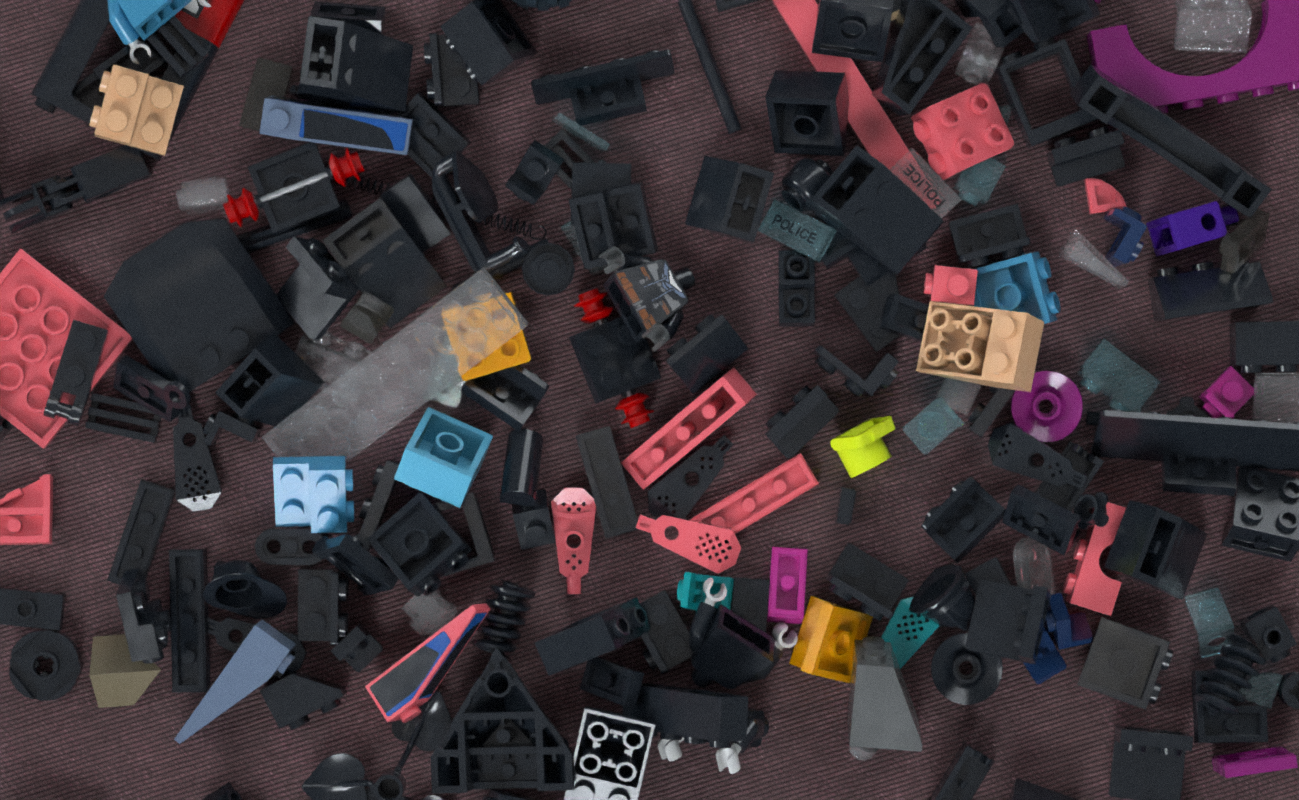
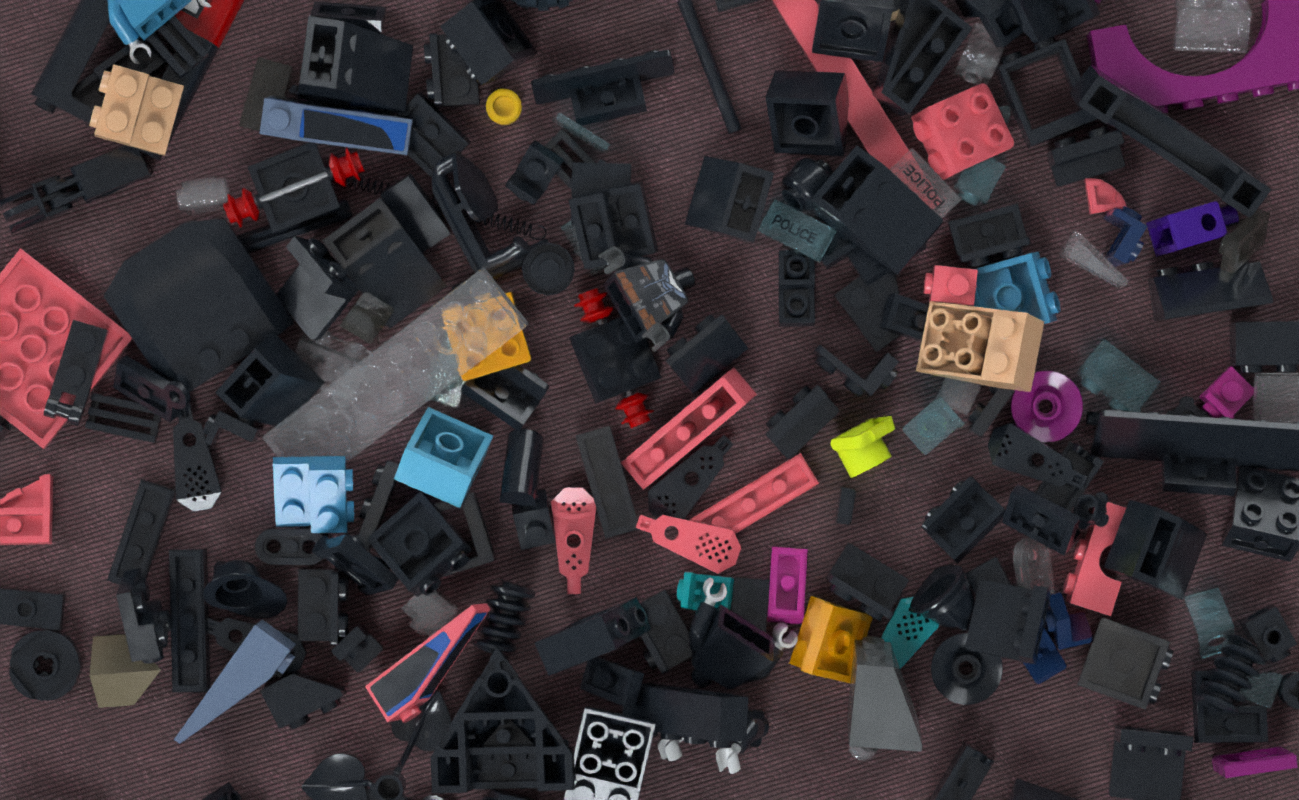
none -> yellow tile [486,89,522,125]

